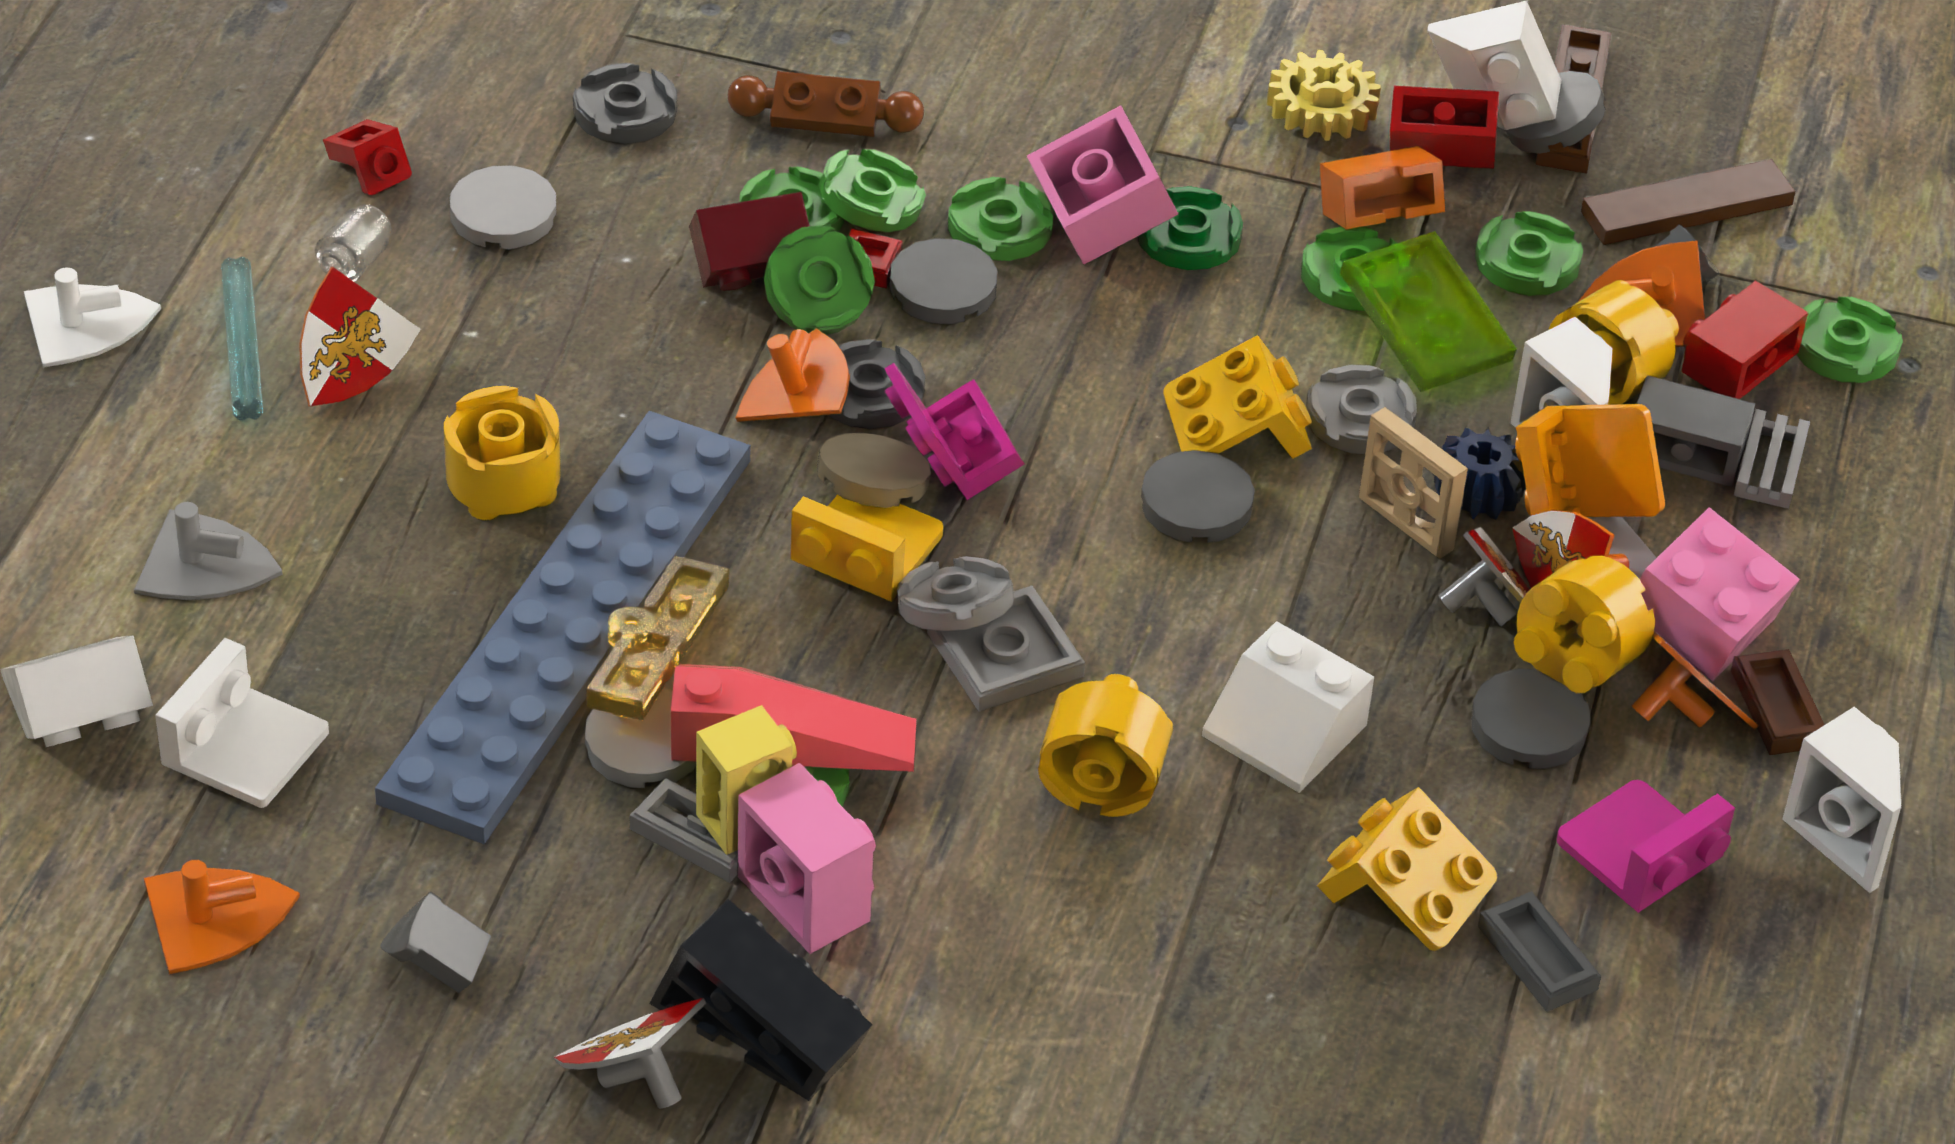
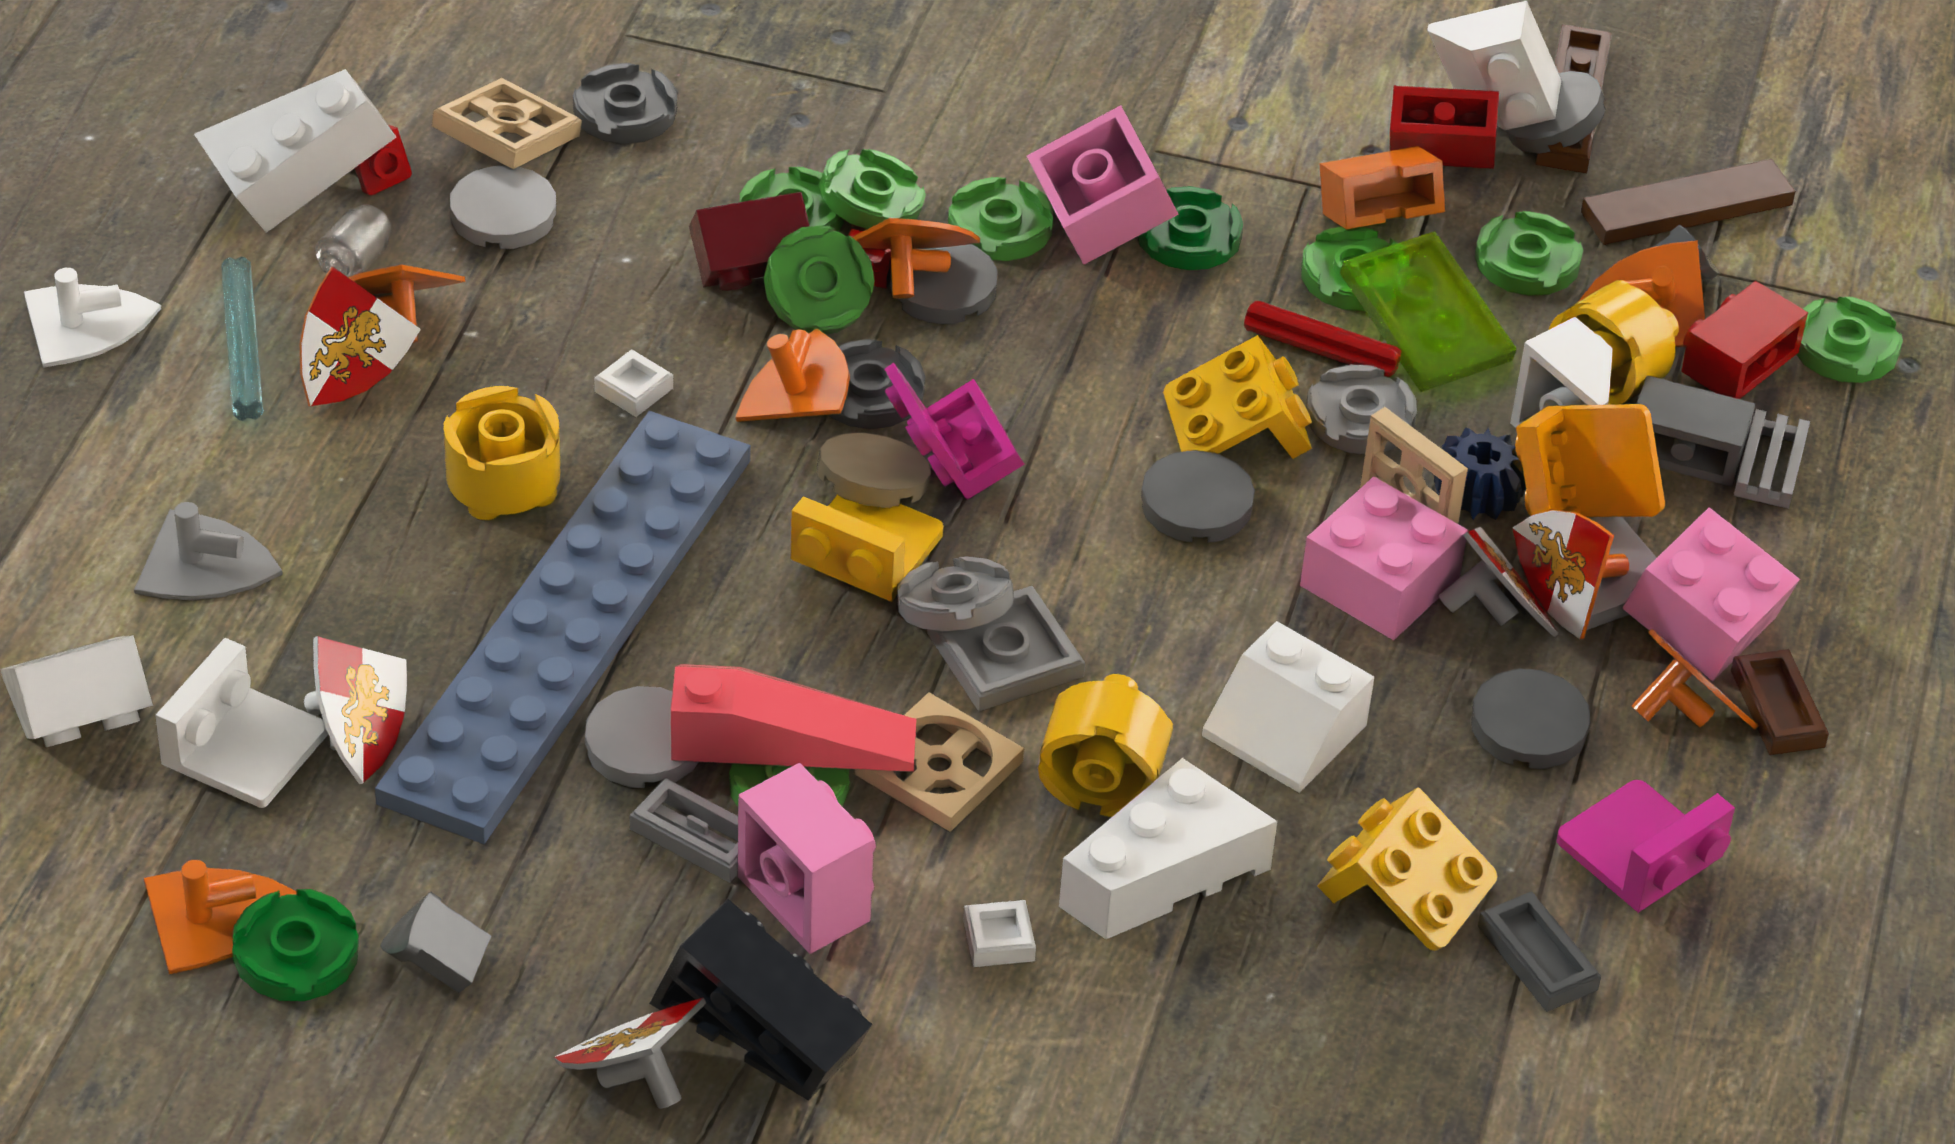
clear yellow hinge [586,556,729,721] -> none
light yellow brick [696,705,797,855] -> none
dark orange plate [727,71,924,137] -> none
light yellow gear [1267,50,1381,141] -> none
yellow brick [1514,556,1655,693] -> none
white slope [1782,707,1901,893] -> none
none -> white wedge [194,69,396,233]
none -> green tile [232,889,359,1001]
none -> shield [304,636,407,784]
none -> orange shield [348,265,465,343]
none -> tan piece [432,78,582,169]
none -> white tile [594,349,673,417]
none -> orange shield [852,218,980,299]
none -> tan piece [855,692,1024,832]
none -> white tile [963,900,1036,967]
none -> white wedge [1059,758,1277,939]
none -> red axle [1244,301,1401,377]
none -> bright pink brick [1300,476,1468,640]

